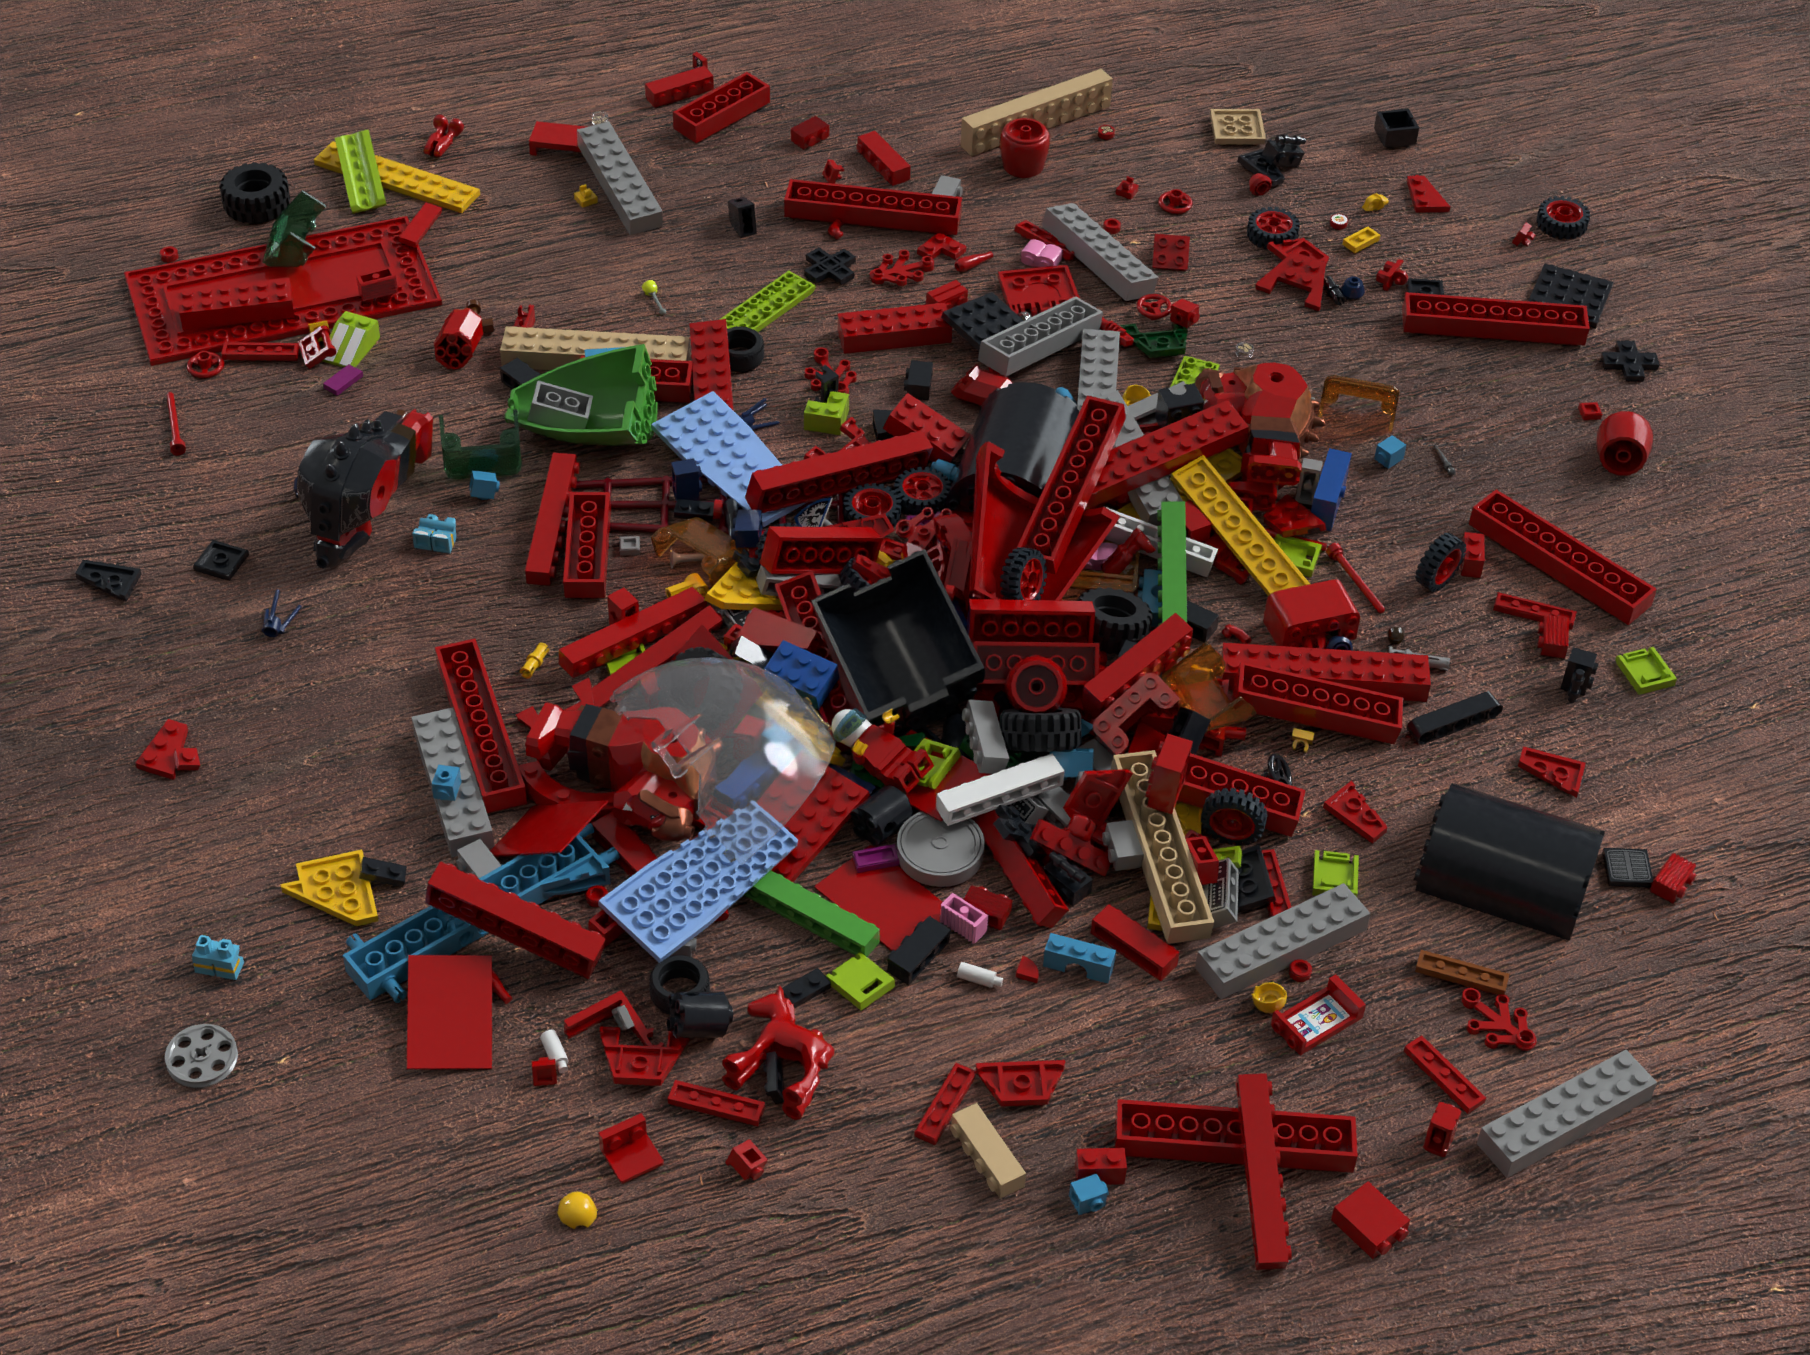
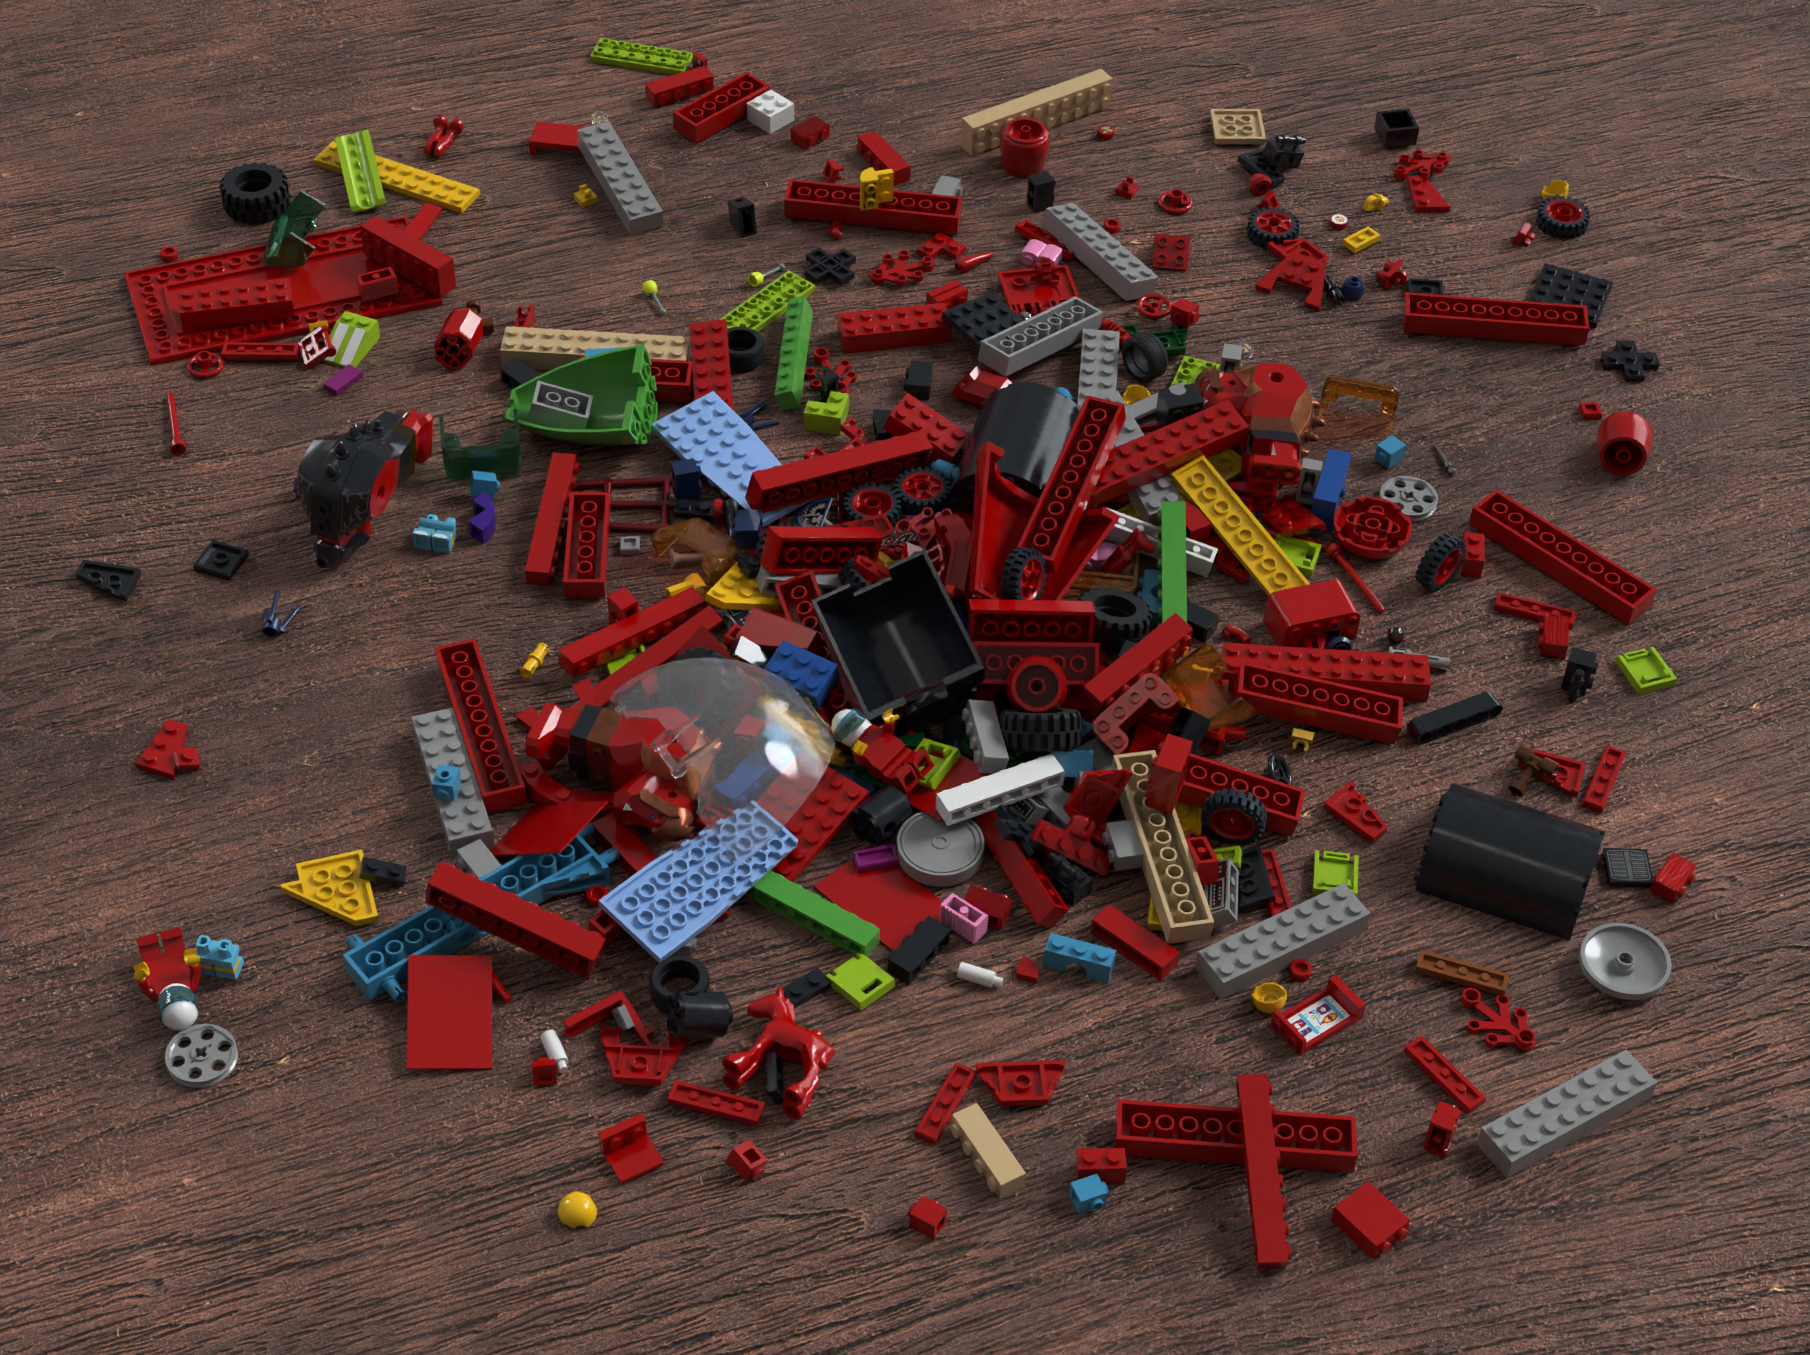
none -> piece [133,927,201,1031]
none -> red brick [360,215,456,297]
none -> dark purple brick [469,492,496,544]
none -> lime plate [590,38,693,75]
none -> white brick [747,90,794,134]
none -> neon yellow hinge [748,264,785,288]
none -> bright green brick [774,296,813,411]
none -> yellow brick [860,167,894,211]
none -> black sticker [880,530,919,549]
none -> red piece [885,682,944,705]
none -> red brick [908,1196,947,1240]
none -> black brick [1026,171,1056,214]
none -> red gear [1035,258,1055,280]
none -> black tyre [1122,331,1168,383]
none -> light grey brick [1220,343,1243,373]
none -> red tile [1257,191,1280,211]
none -> red brick [1333,497,1412,559]
none -> light grey wedge [1379,476,1438,522]
none -> red plant [1393,150,1451,180]
none -> reddish brown bar [1508,744,1559,797]
none -> yellow hair [1541,180,1569,200]
none -> light grey dish [1579,923,1672,1000]
none -> red tile [1582,745,1627,814]

